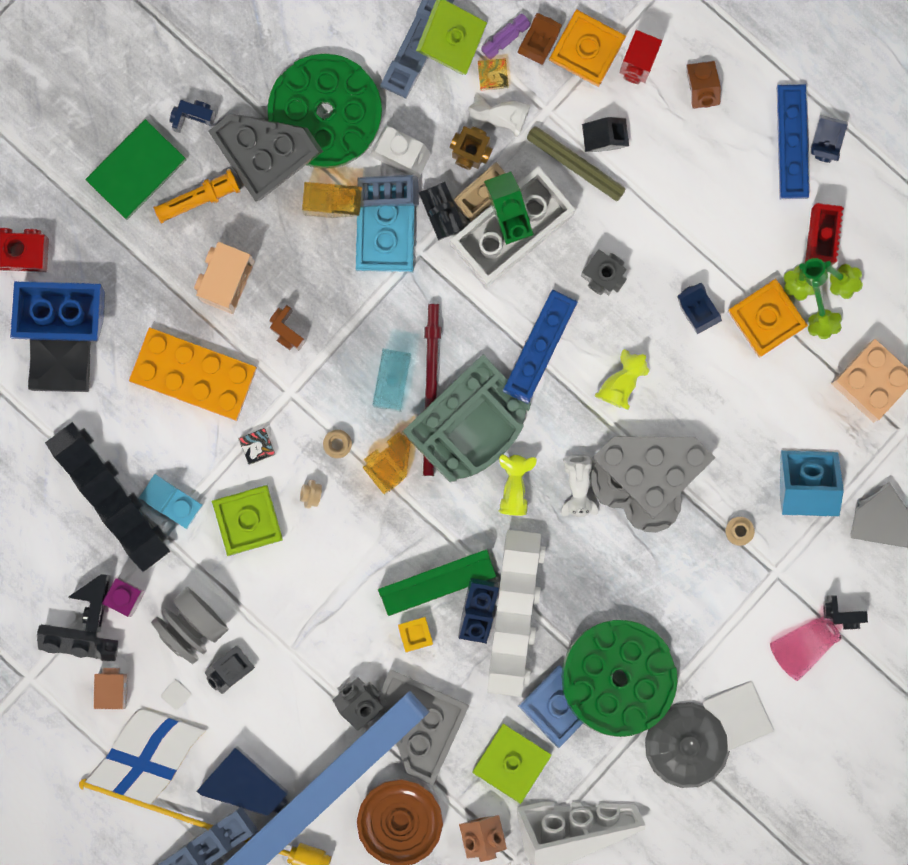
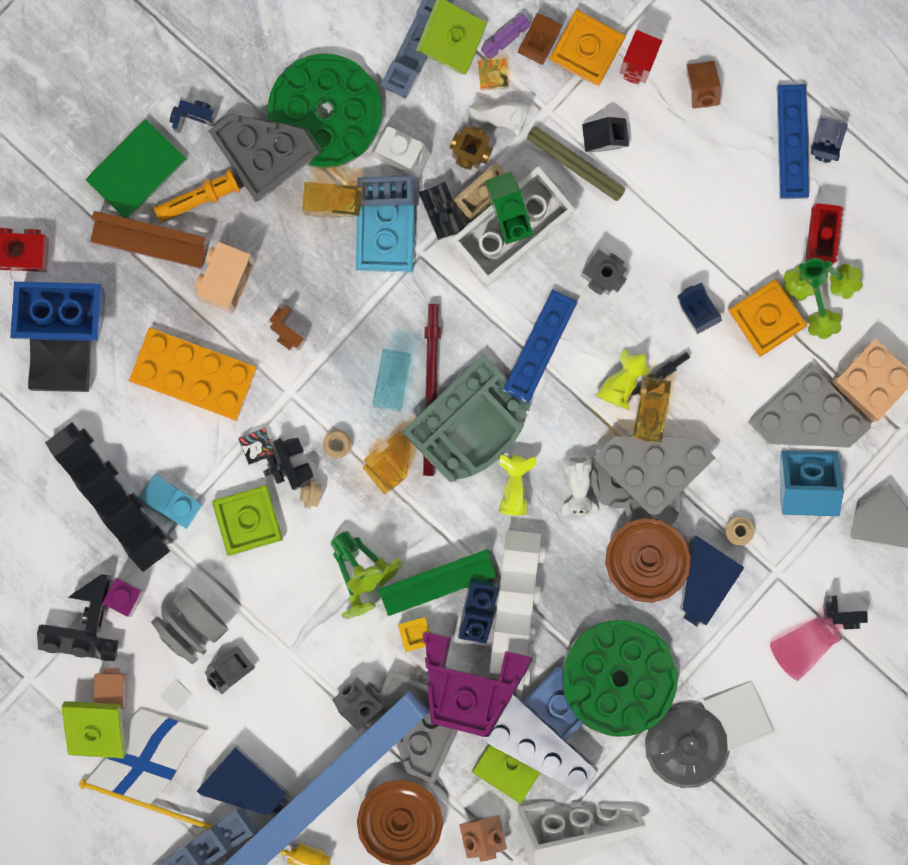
none -> lime plate [61,701,127,758]
none -> dark orange fence [90,211,209,269]
none -> black hips [263,438,314,491]
none -> plant [330,531,403,619]
none -> magenta wing [423,632,533,737]
none -> wing [481,692,598,796]
none -> dark orange hat [605,518,691,603]
none -> black hand [631,352,691,395]
none -> clear yellow slope [633,376,671,443]
none -> dark blue slope [680,535,745,627]
none -> light grey plate [749,364,871,448]

